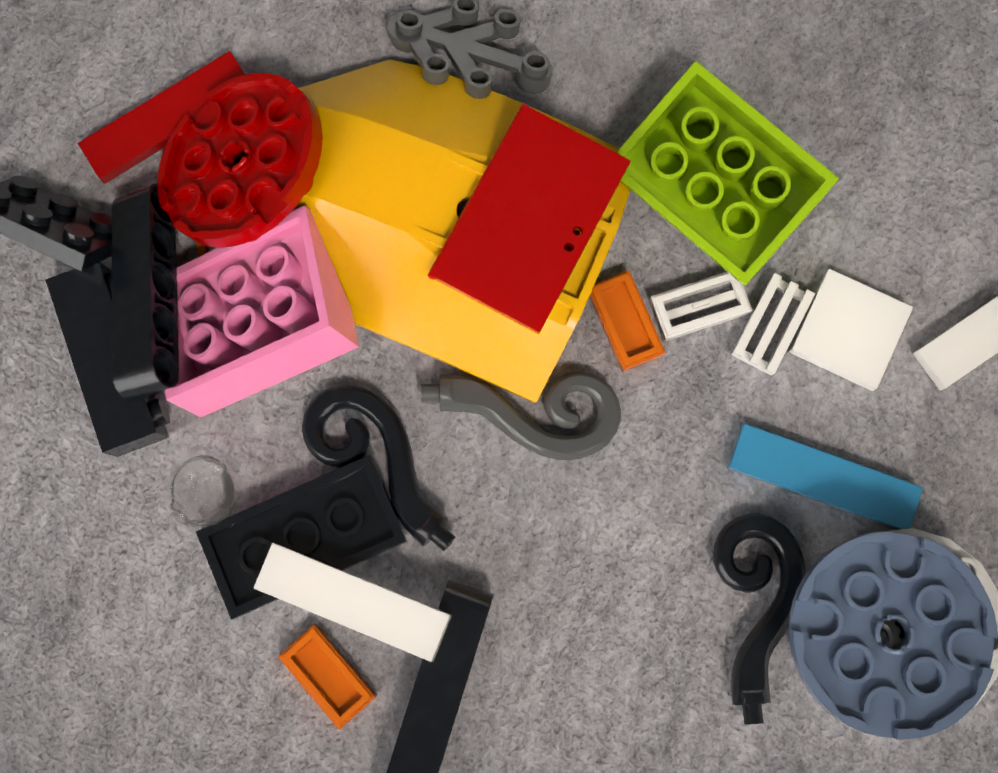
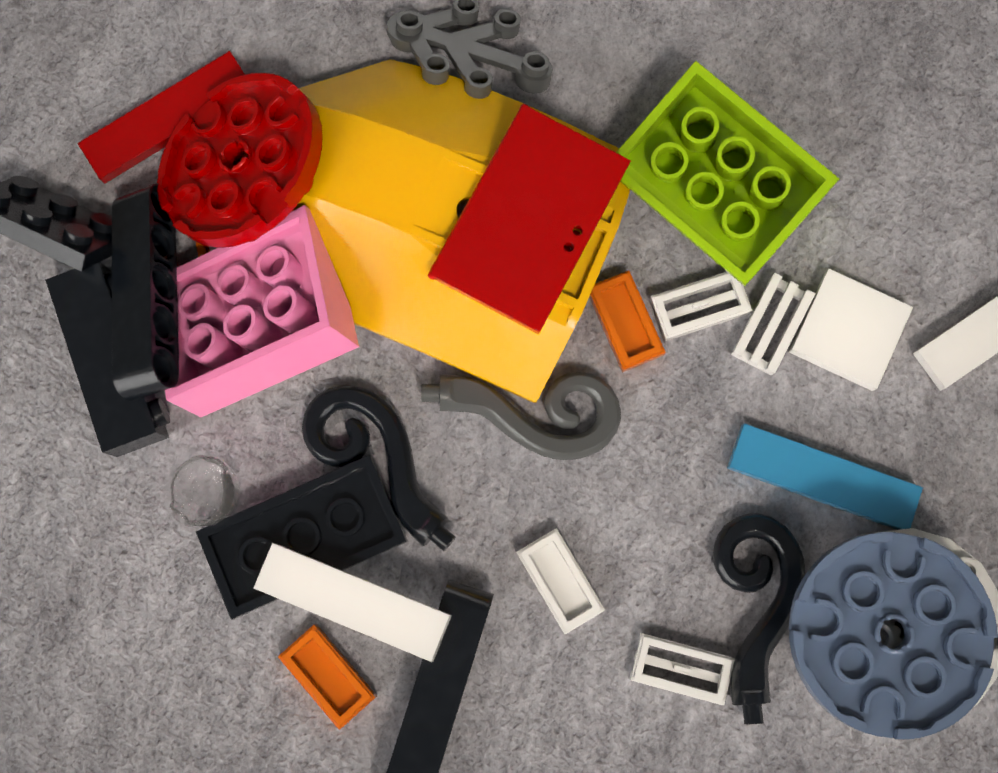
none -> white tile [516,528,605,635]
none -> white tile [629,632,735,706]

